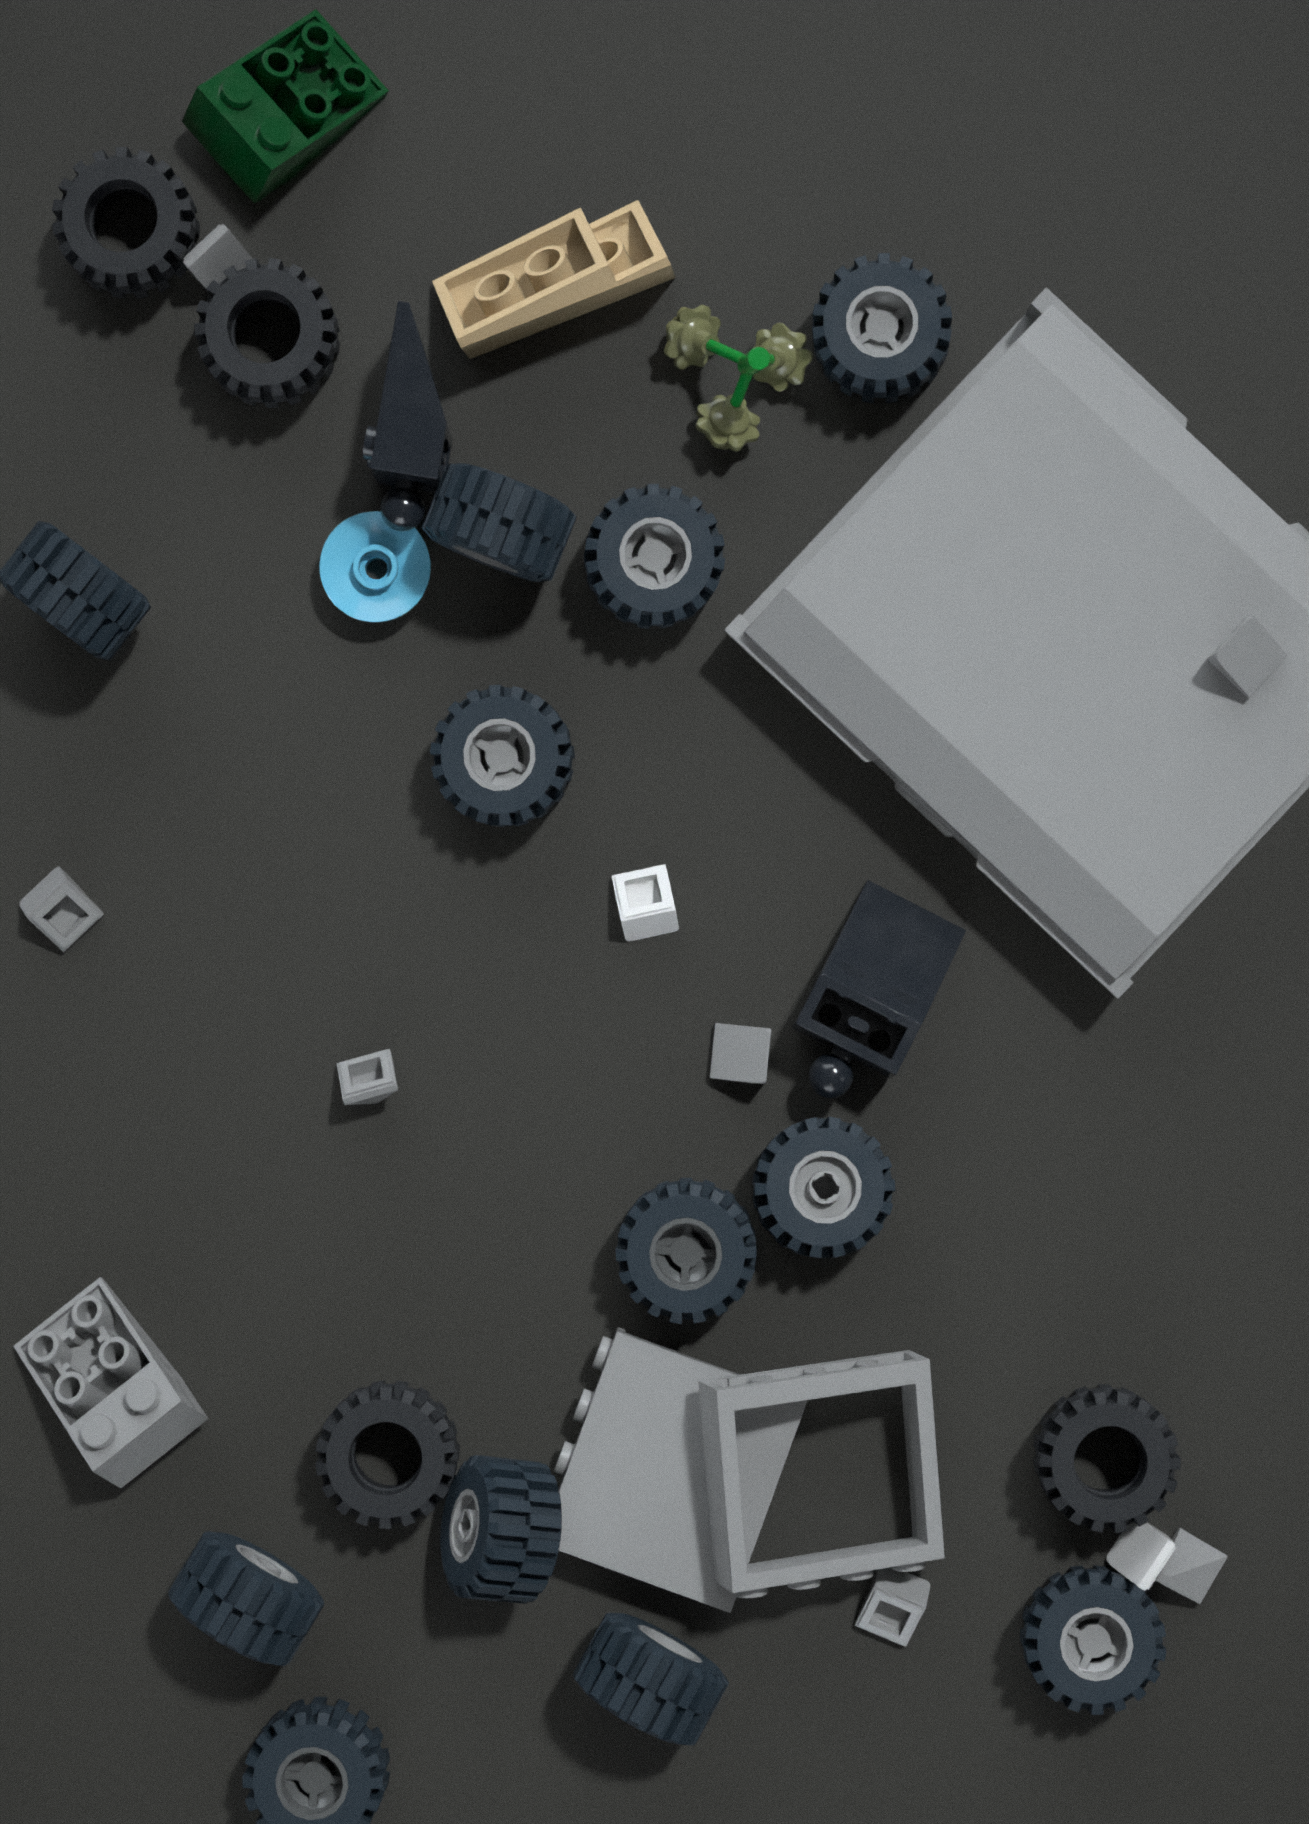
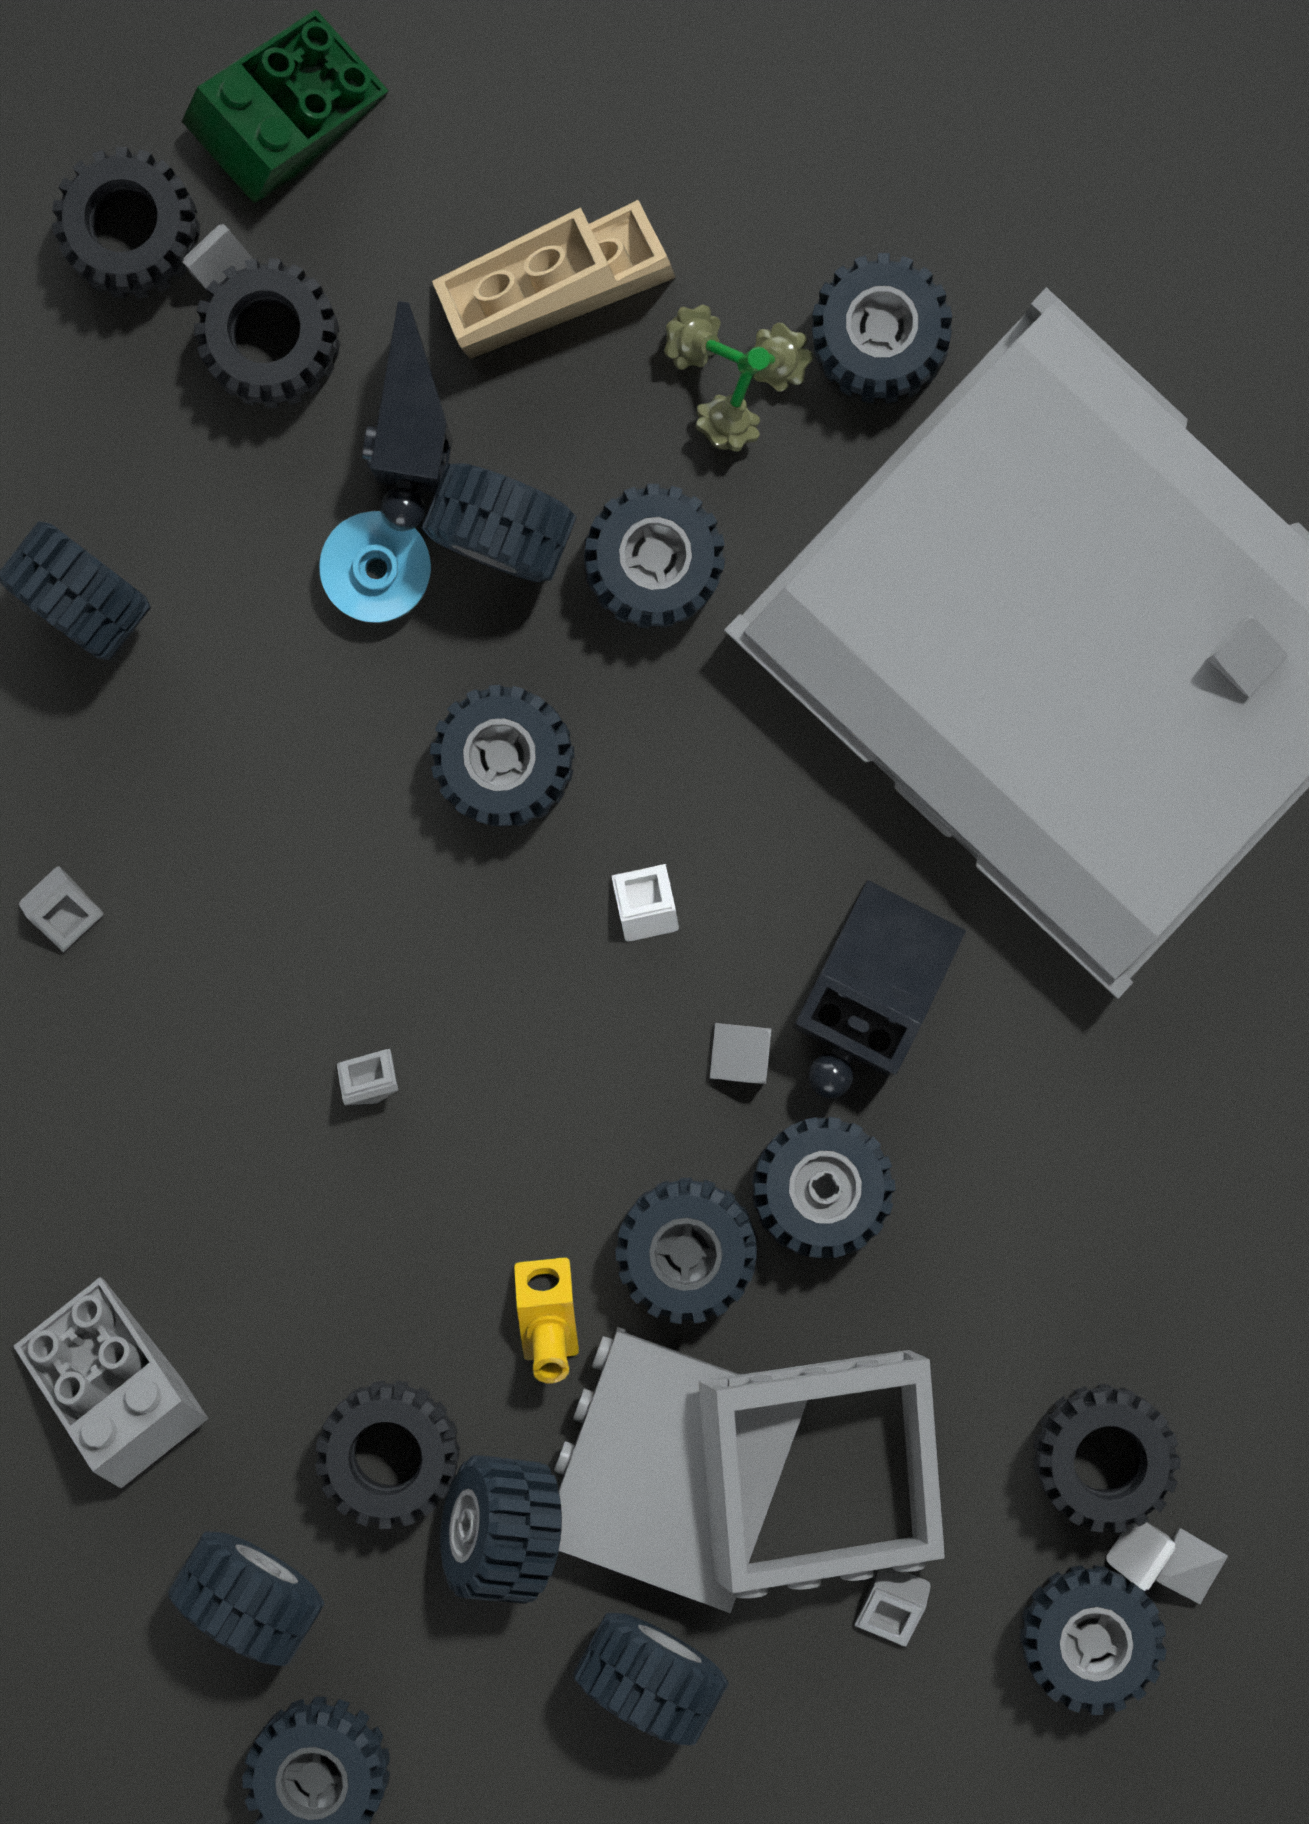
none -> yellow bracket [514,1258,579,1383]

